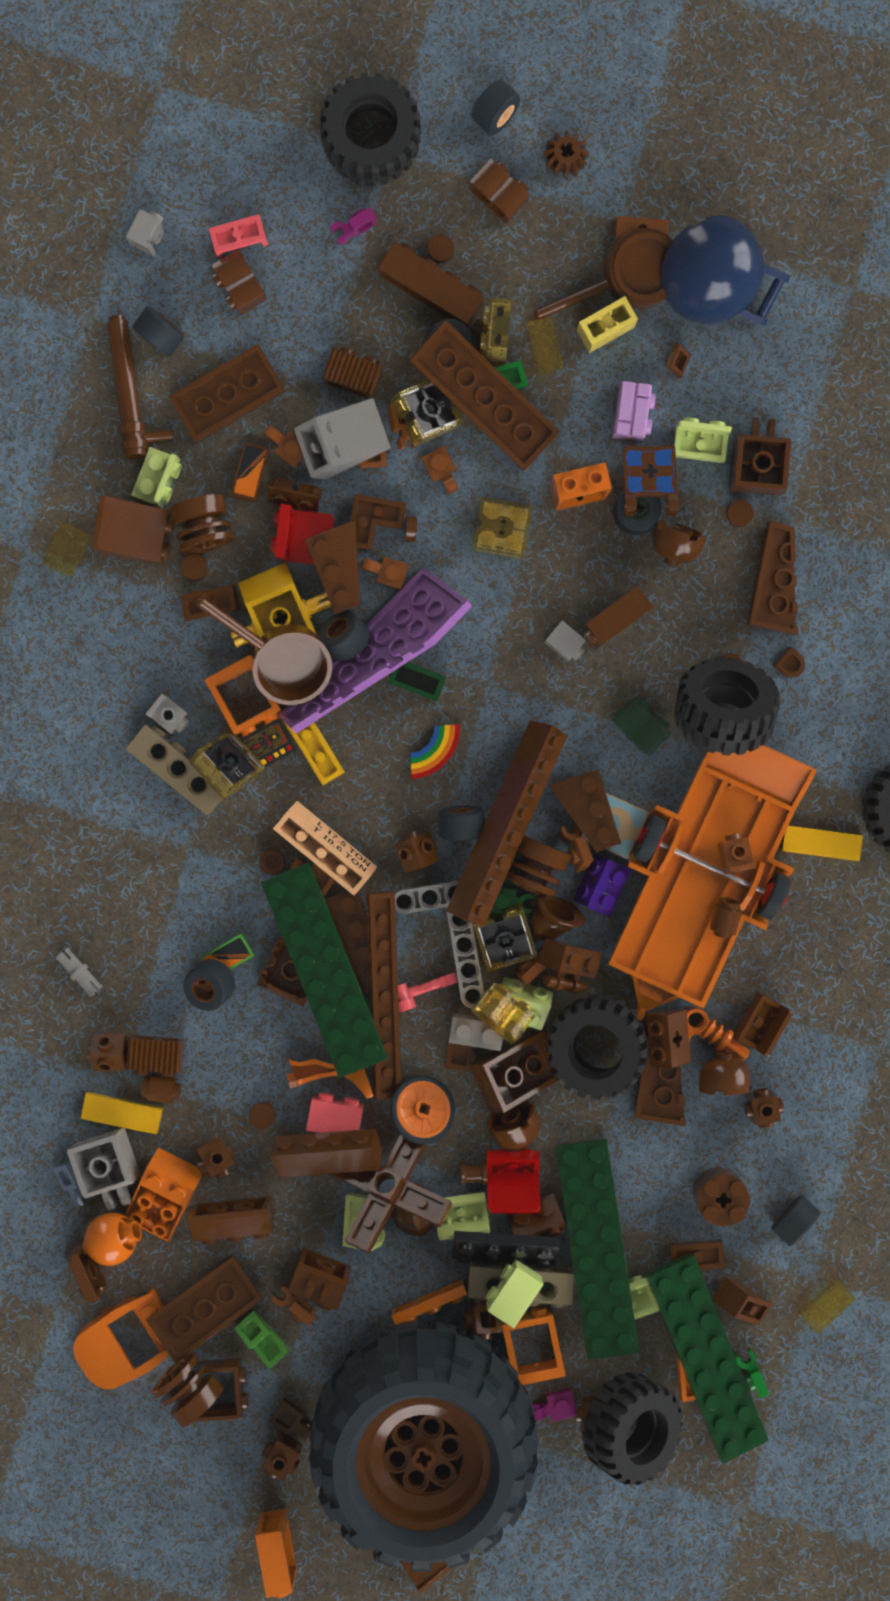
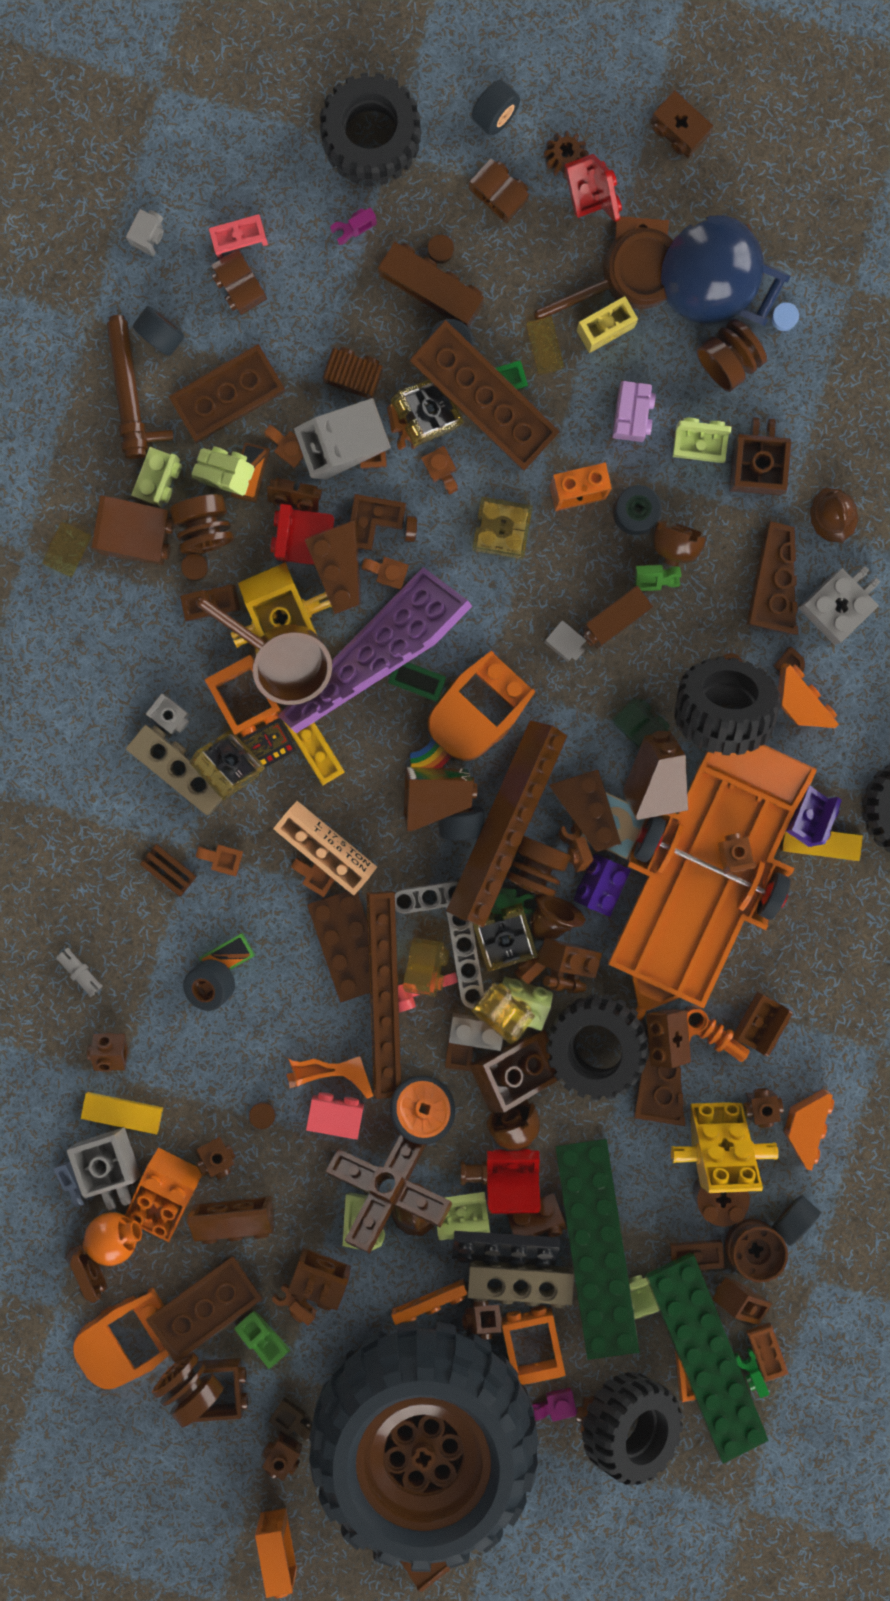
reddish brown brick [127,1035,185,1077] -> none
reddish brown brick [141,1074,181,1104] -> none
reddish brown slope [257,936,307,1007] -> none
reddish brown tile [259,849,286,875] -> none
dark green plate [261,862,389,1078] -> none
reddish brown brick [270,1128,383,1178] -> none
black wheel [319,610,370,662] -> none
reddish brown brick [394,830,439,873] -> none
clear yellow piece [480,297,511,366] -> none
yellowish green brick [485,1259,544,1328] -> none
reddish brown flag [622,446,679,516] -> none
reddish brown slope [665,342,691,378] -> none
reddish brown cylinder [699,1052,751,1095] -> none
reddish brown brick [710,897,742,938] -> none
reddish brown tile [726,500,754,527] -> none
clear yellow tile [799,1277,856,1334] -> none
none -> reddish brown tile [140,844,198,897]
none -> yellowish green brick [191,446,255,496]
none -> dark orange plate [195,844,244,877]
none -> reddish brown slope [403,767,477,831]
none -> clear yellow brick [403,937,449,997]
none -> orange slope [427,650,535,761]
none -> red bracket [564,154,622,222]
none -> slope [623,731,688,820]
none -> bright green plate [634,565,681,591]
none -> reddish brown brick [650,90,713,158]
none -> yellow slope [671,1102,778,1193]
none -> reddish brown wheel [696,319,767,392]
none -> reddish brown wheel [725,1219,788,1283]
none -> dark orange plate [746,1322,789,1382]
none -> light blue tile [771,302,799,331]
none -> orange slope [778,663,839,728]
none -> orange slope [784,1089,834,1171]
none -> dark purple bracket [786,785,842,847]
none -> light grey hinge [798,566,880,645]
none -> reddish brown piece [810,488,859,543]

